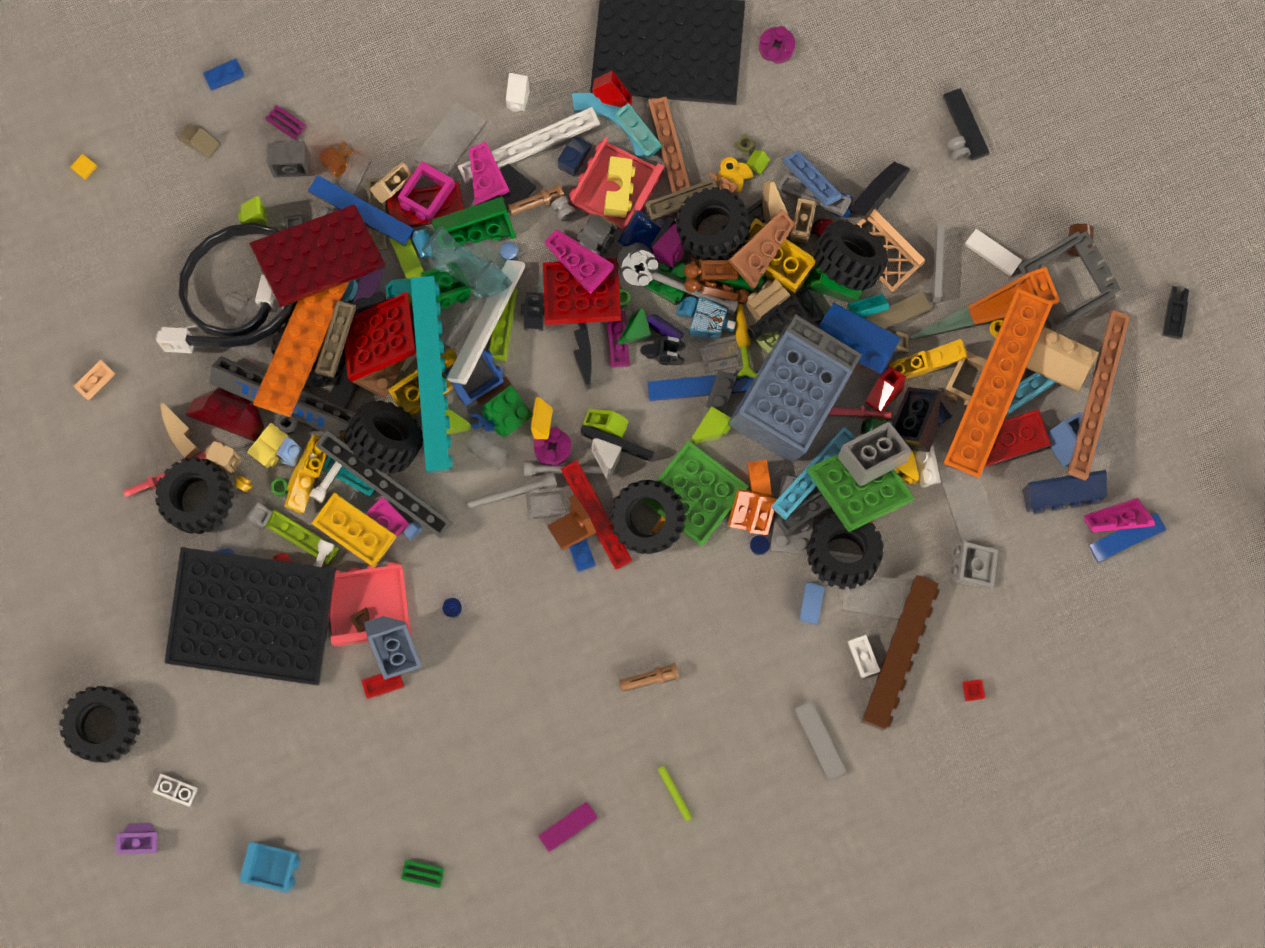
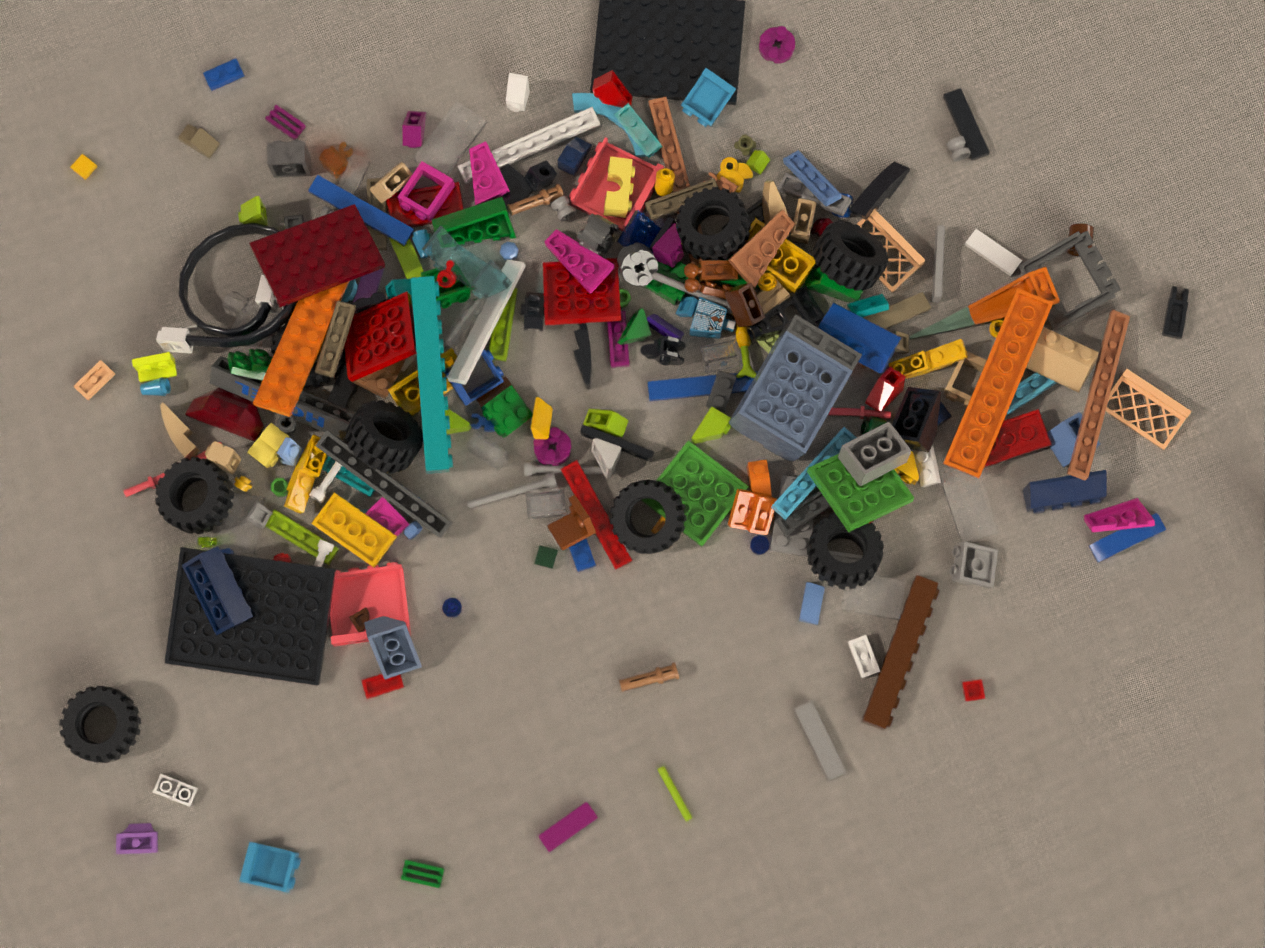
none -> neon yellow bracket [132,352,177,383]
none -> dark azure cone [140,377,171,396]
none -> dark blue slope [182,546,253,635]
none -> clear neon green tile [197,537,217,548]
none -> green plate [227,348,272,380]
none -> magenta slope [402,111,426,148]
none -> red piece [437,260,457,288]
none -> black brick [524,160,557,192]
none -> clear green tile [534,545,558,570]
none -> yellow brick [655,168,675,196]
none -> dark azure panel [681,68,736,127]
none -> reddish brown brick [724,283,766,328]
none -> yellow plate [758,273,777,291]
none -> light nougat fence [1105,369,1192,450]

